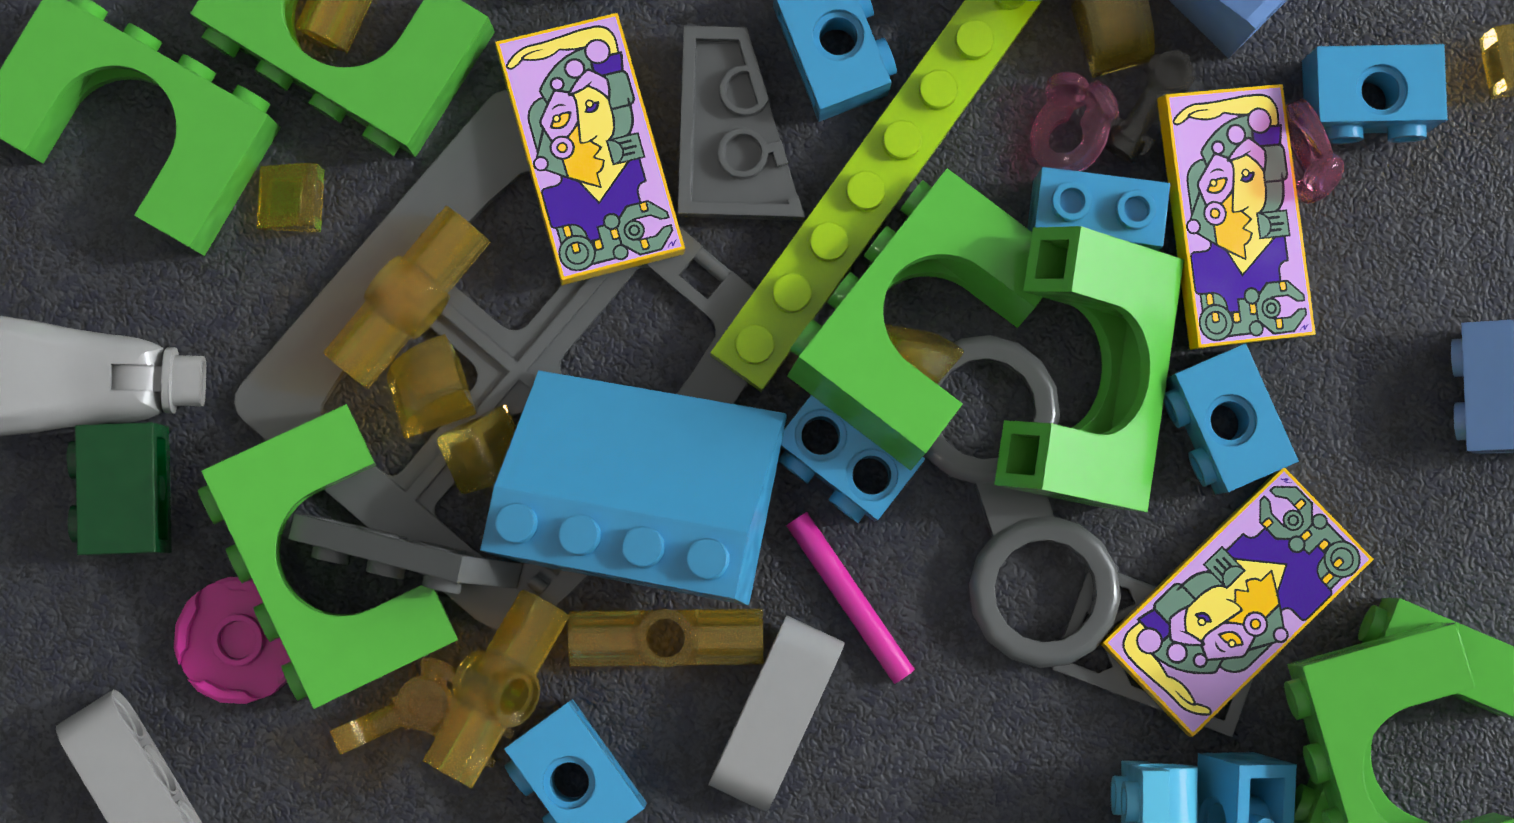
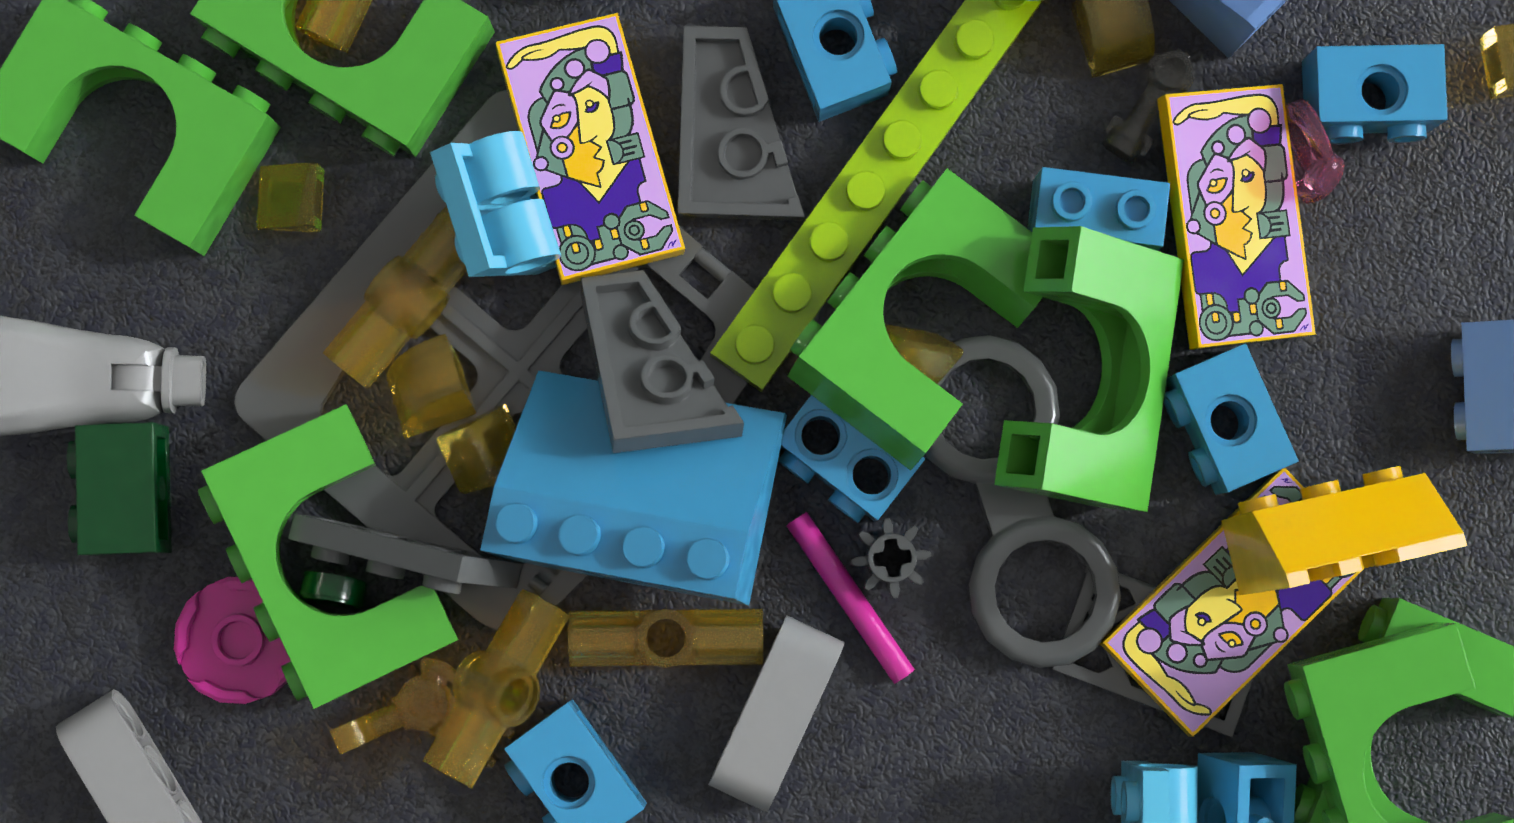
clear pink piece [1030,72,1119,172] -> none
none -> dark green tile [299,571,368,610]
none -> medium azure plate [430,131,561,277]
none -> dark grey wing [580,270,744,453]
none -> dark grey gear [850,518,931,598]
none -> yellow wedge [1221,466,1467,595]

